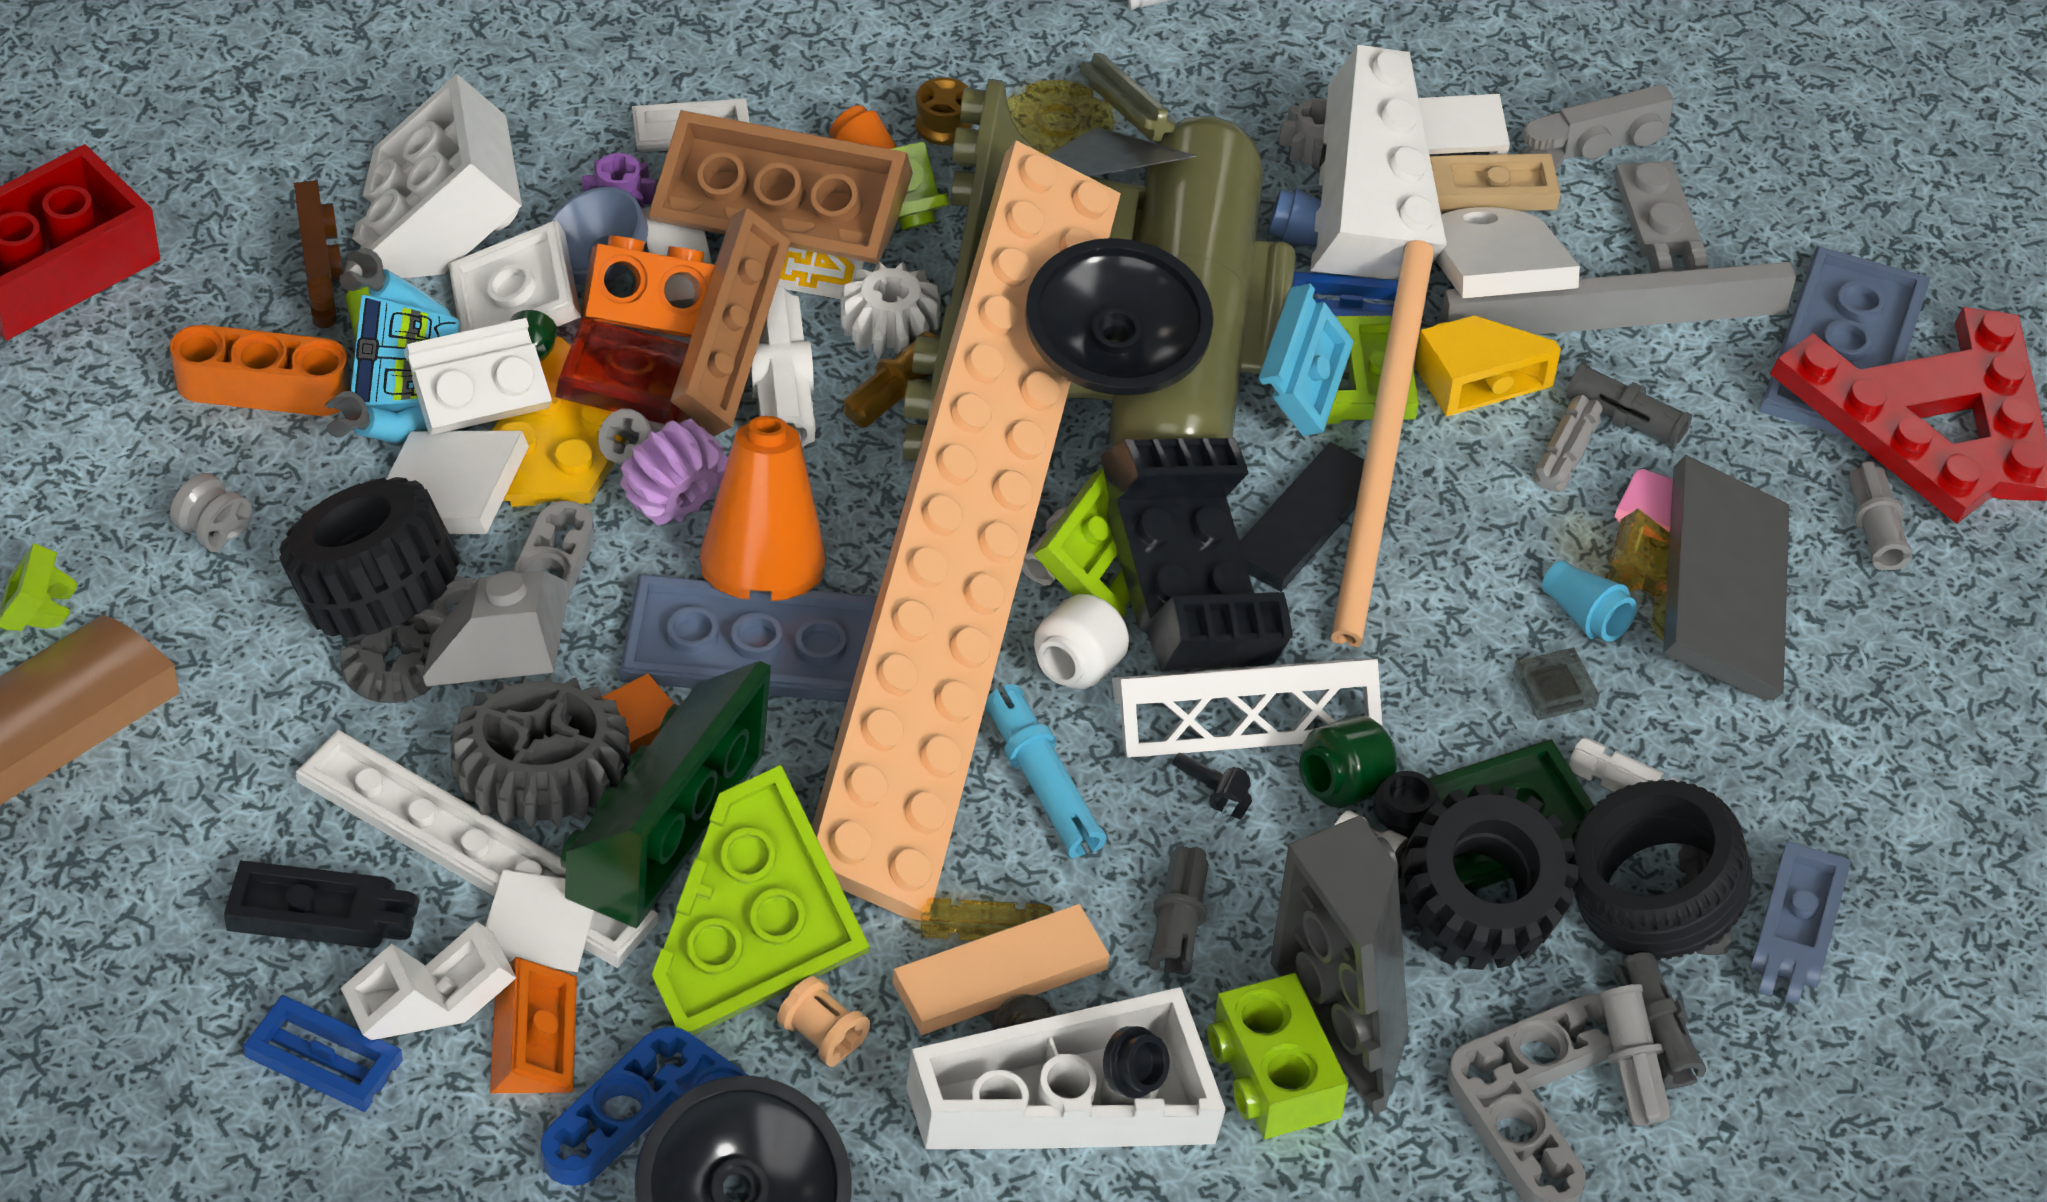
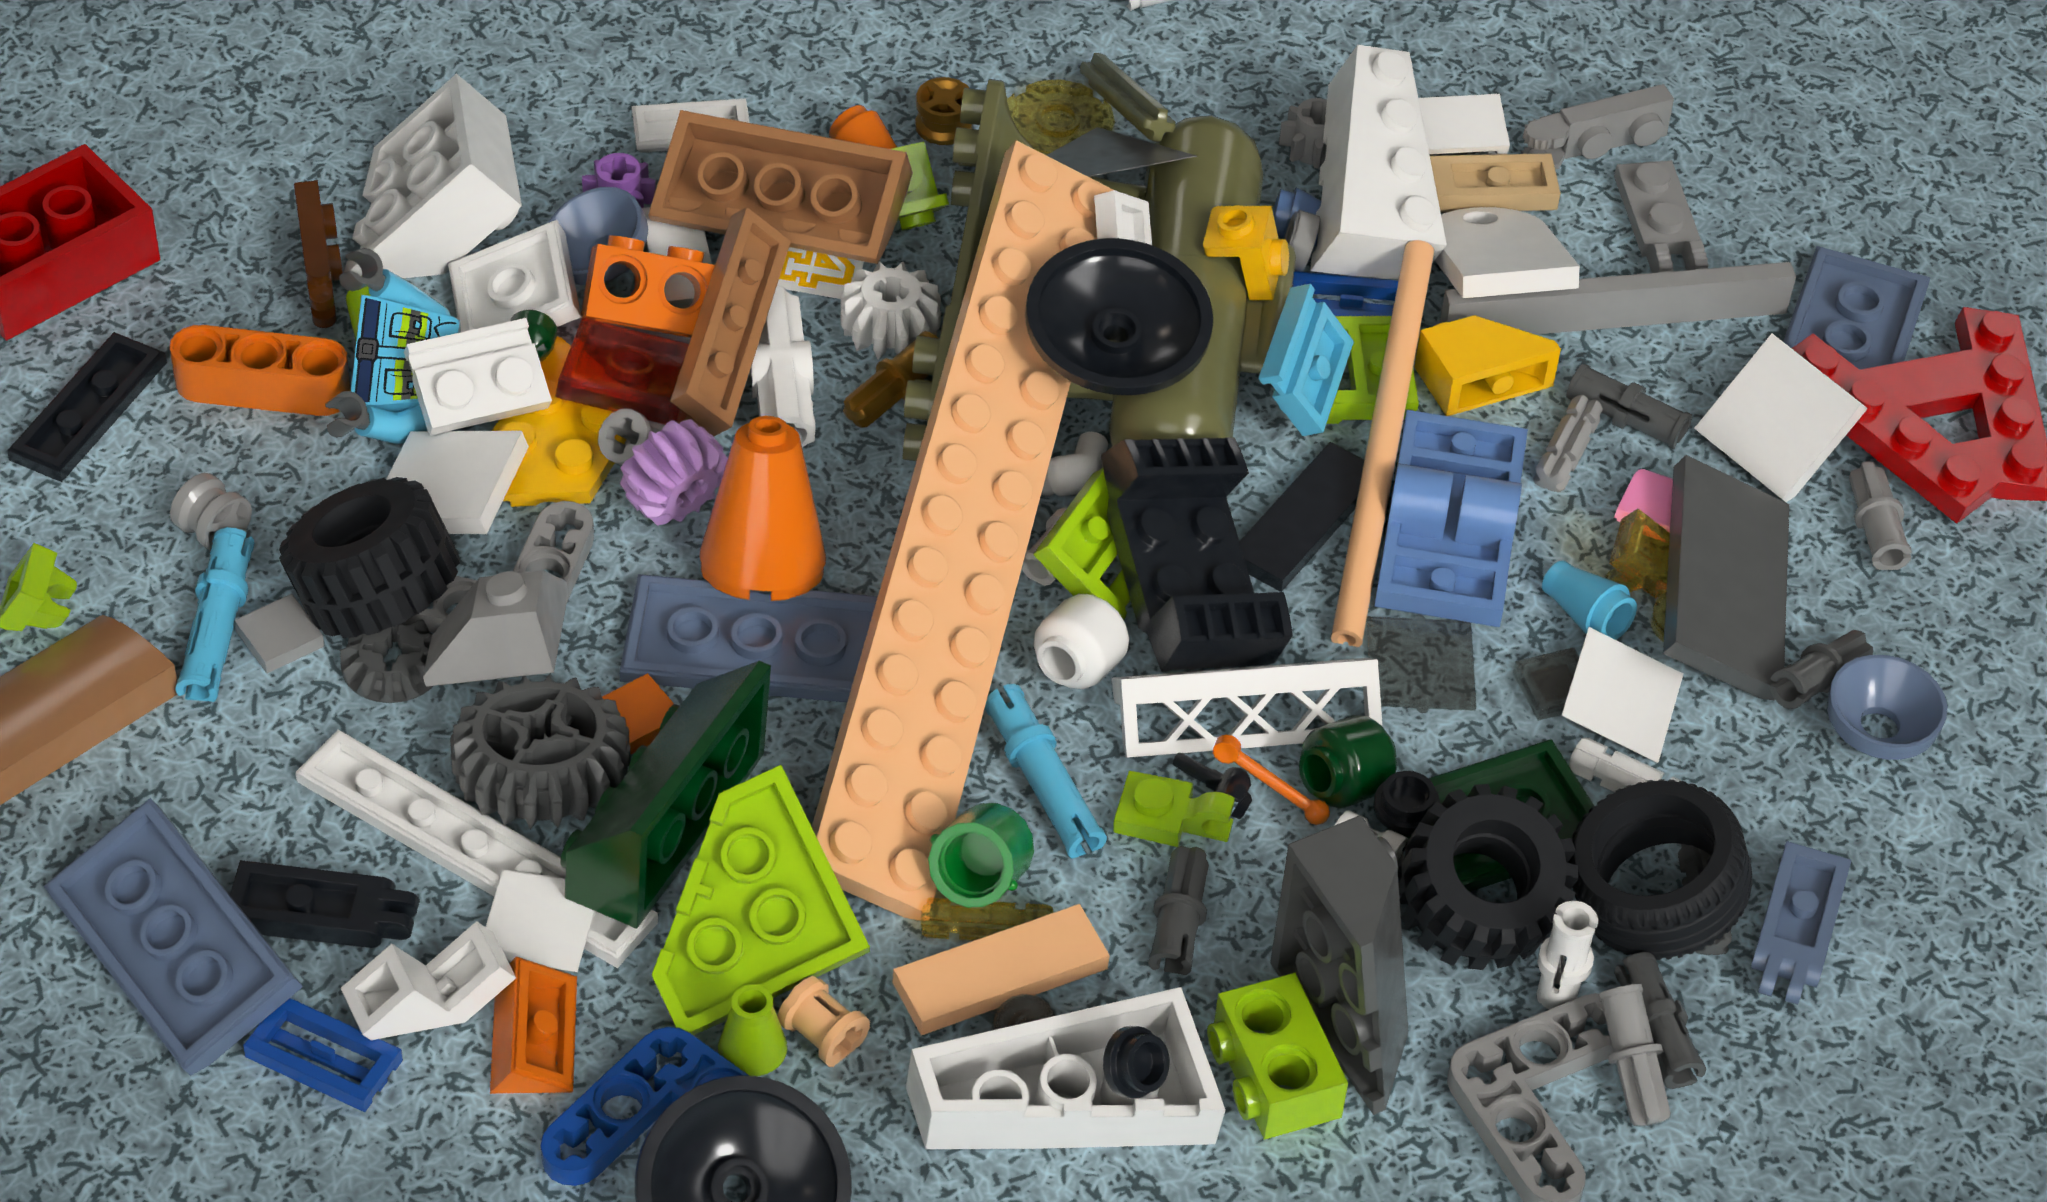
none -> black tile [7,332,167,482]
none -> sand blue tile [43,798,303,1076]
none -> medium azure pin [175,527,255,702]
none -> light grey tile [234,594,324,673]
none -> lime cone [718,984,788,1076]
none -> green piece [928,803,1034,908]
none -> white arm [1041,431,1108,497]
none -> white tile [1094,190,1152,245]
none -> lime plate [1113,770,1235,847]
none -> yellow bracket [1203,205,1289,300]
none -> orange hinge [1213,734,1330,825]
none -> light grey tile [1284,210,1320,272]
none -> clear smoke piece [1366,614,1476,713]
none -> medium blue plate [1374,410,1528,627]
none -> white pin [1537,901,1598,1009]
none -> white sticker [1561,627,1683,763]
none -> white tile [1694,333,1868,502]
none -> dark grey axle [1770,629,1874,709]
none -> sand blue piece [1827,655,1948,760]

